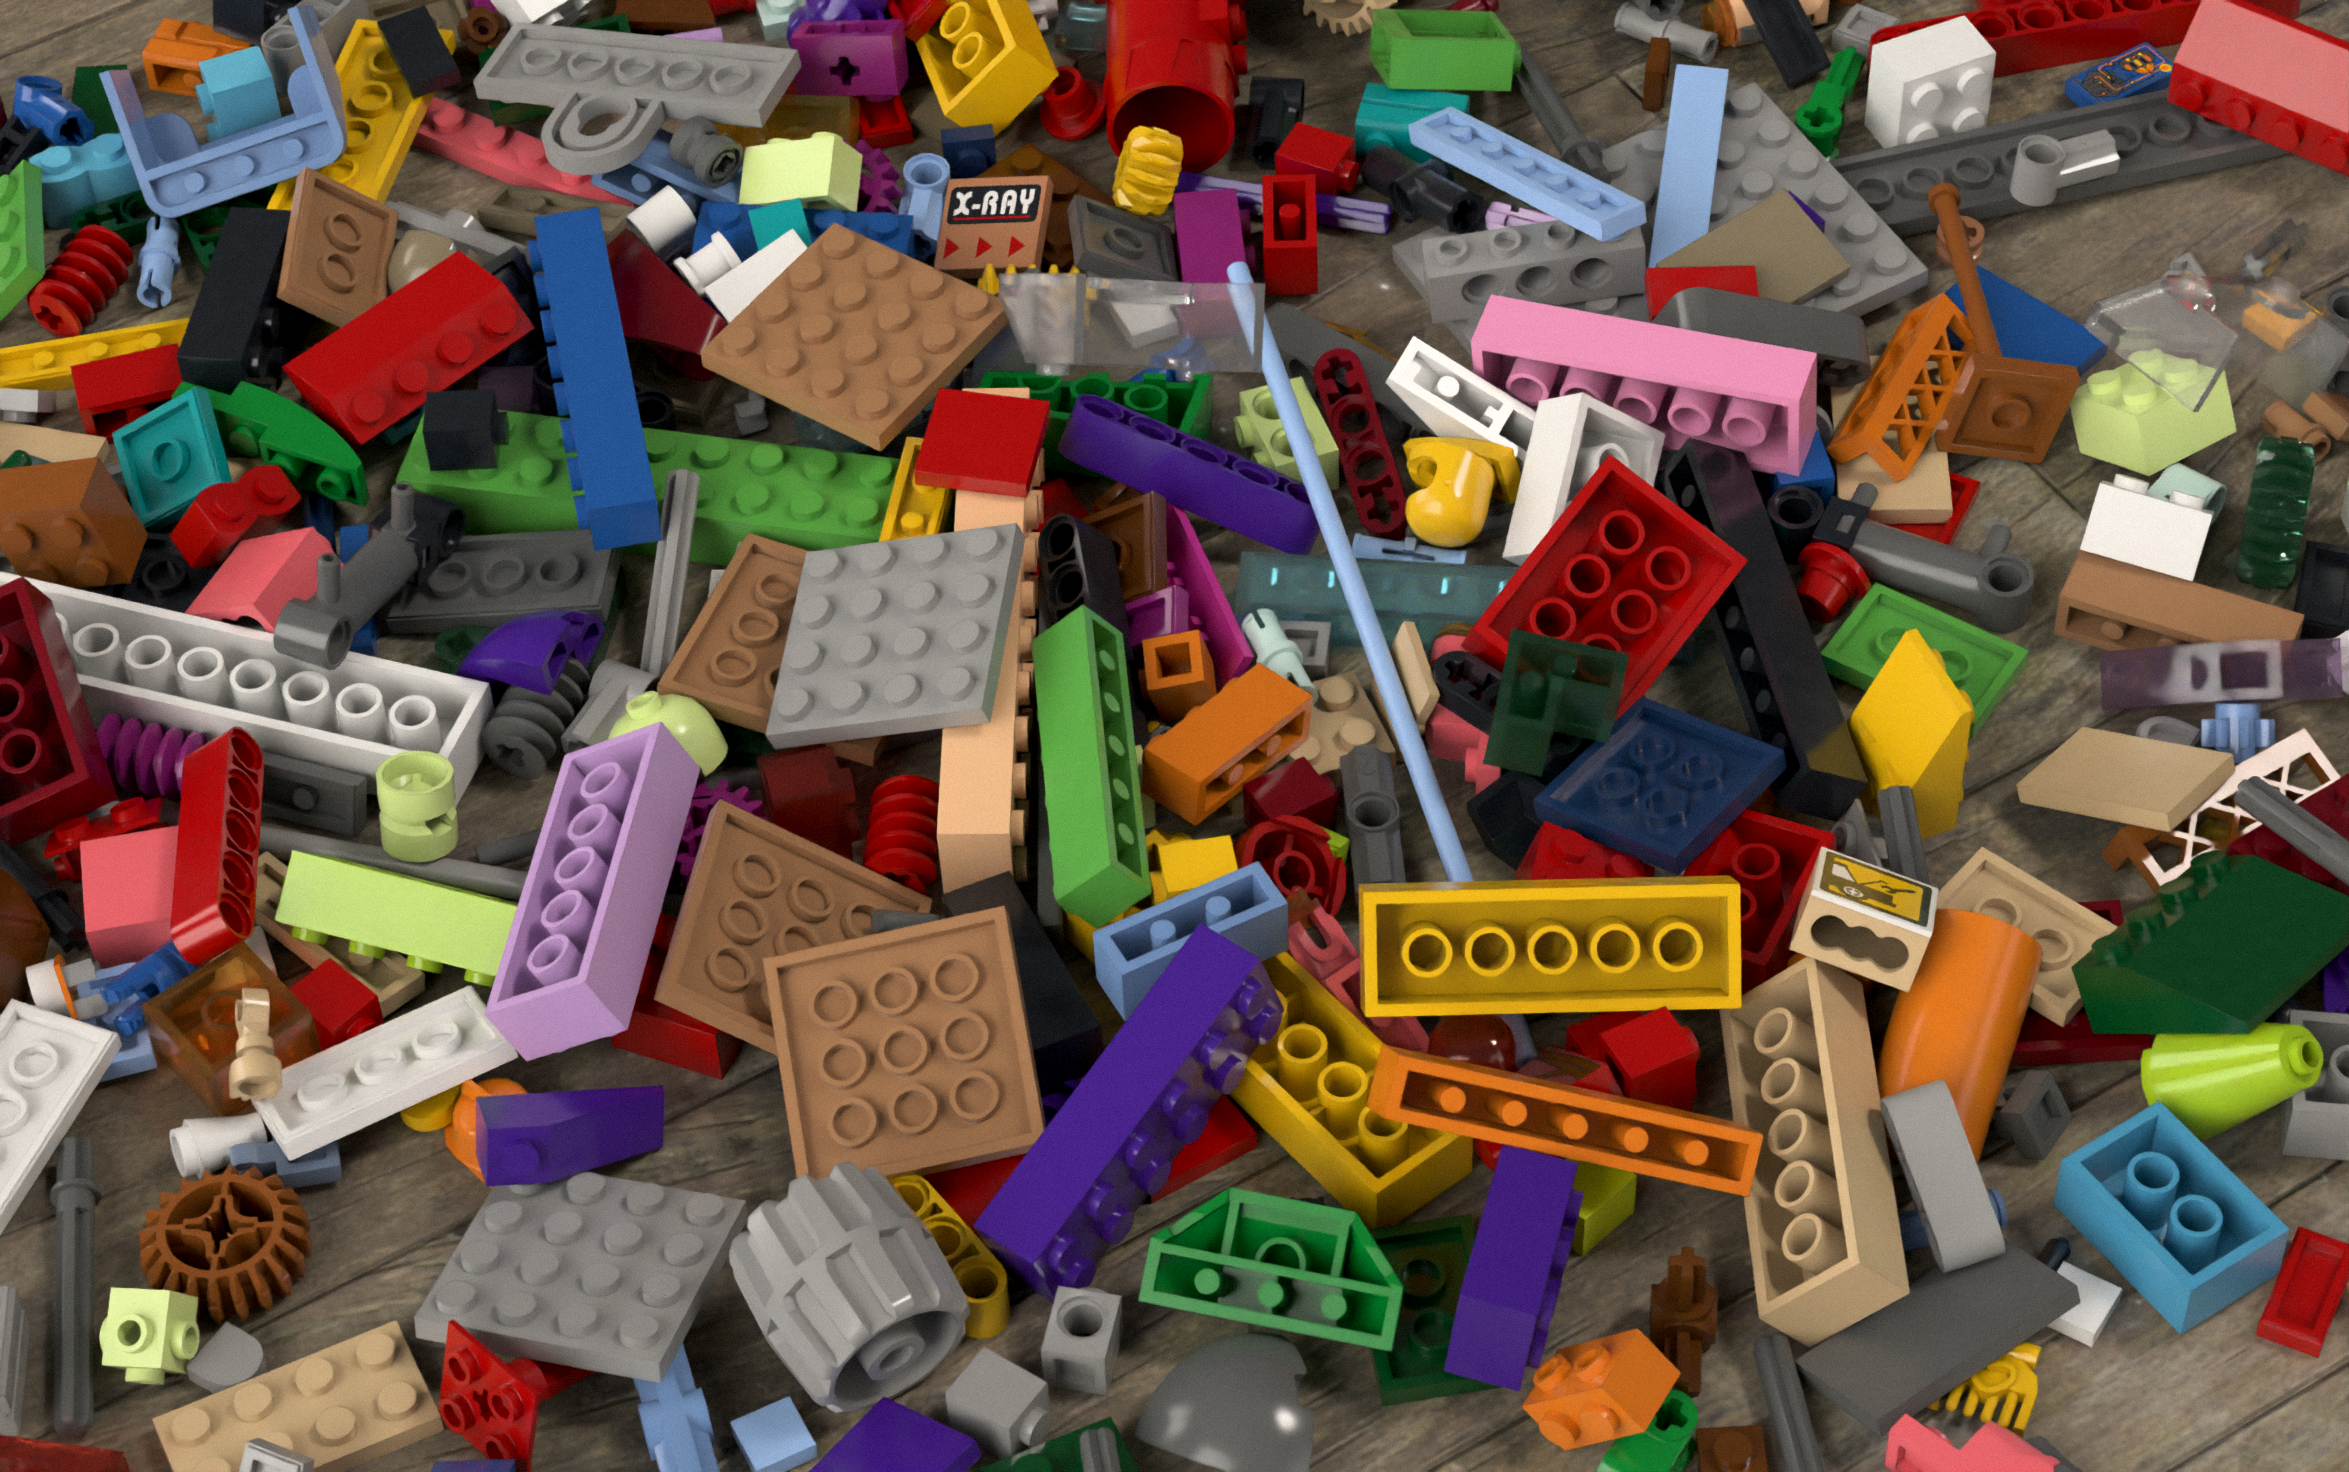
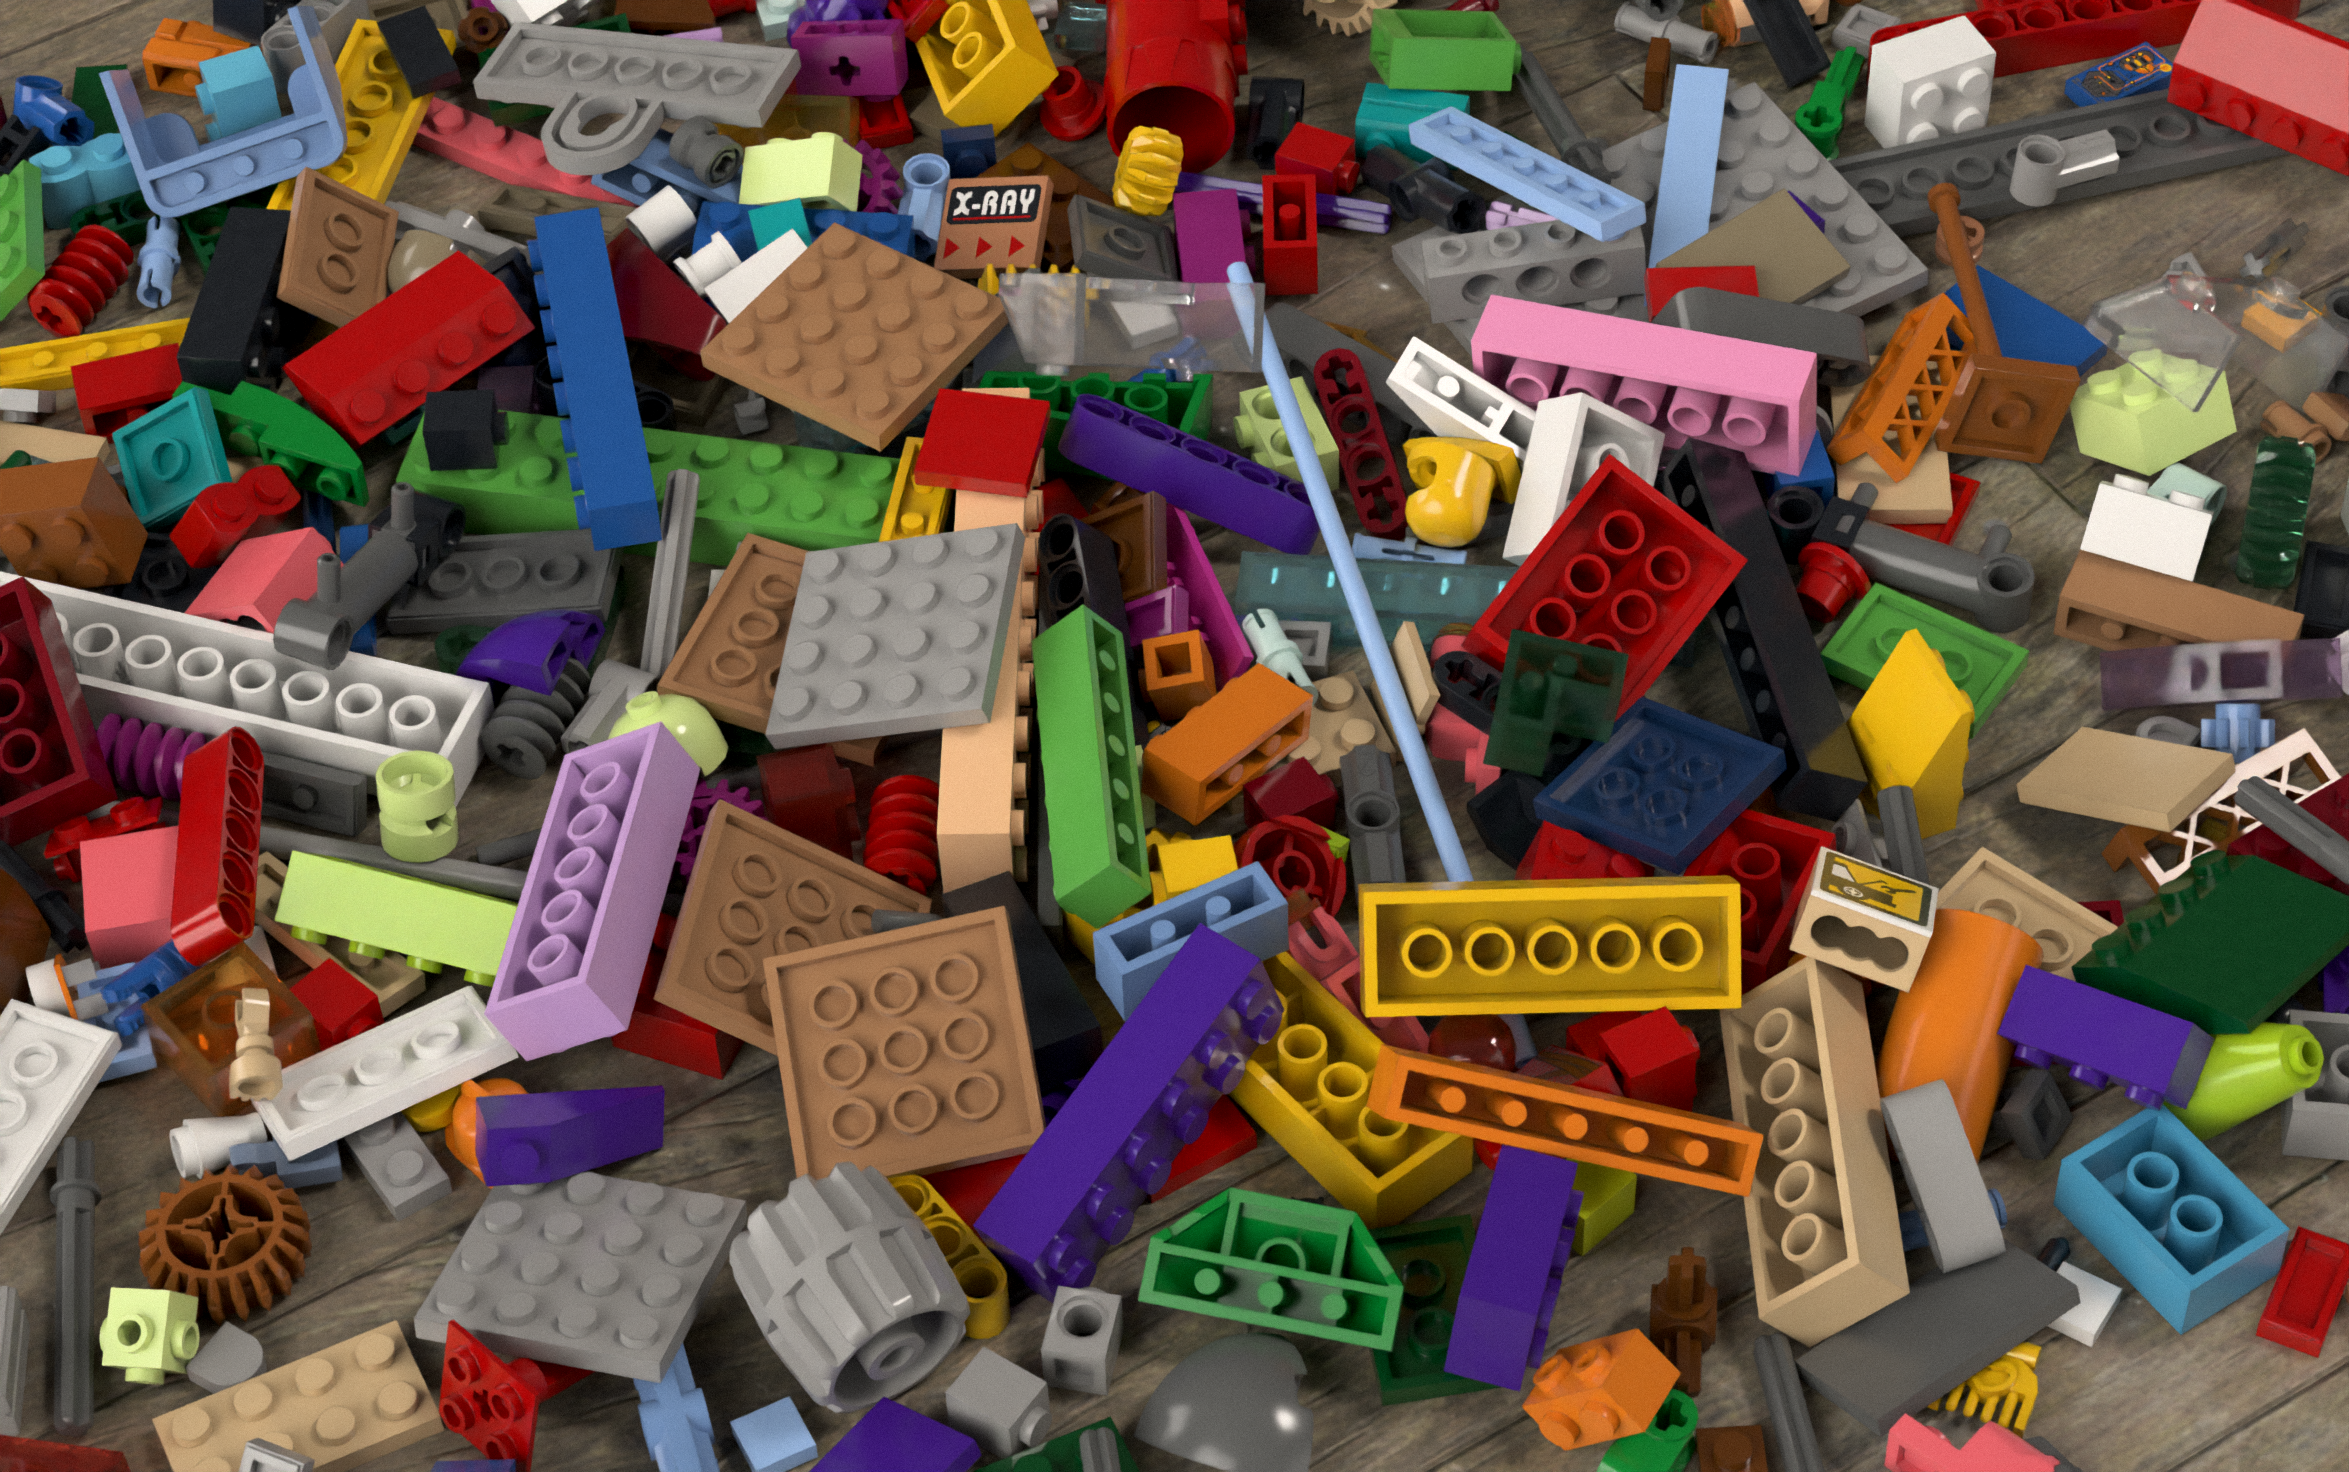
none -> light grey plate [339,1111,452,1222]
none -> dark purple brick [1997,965,2215,1111]

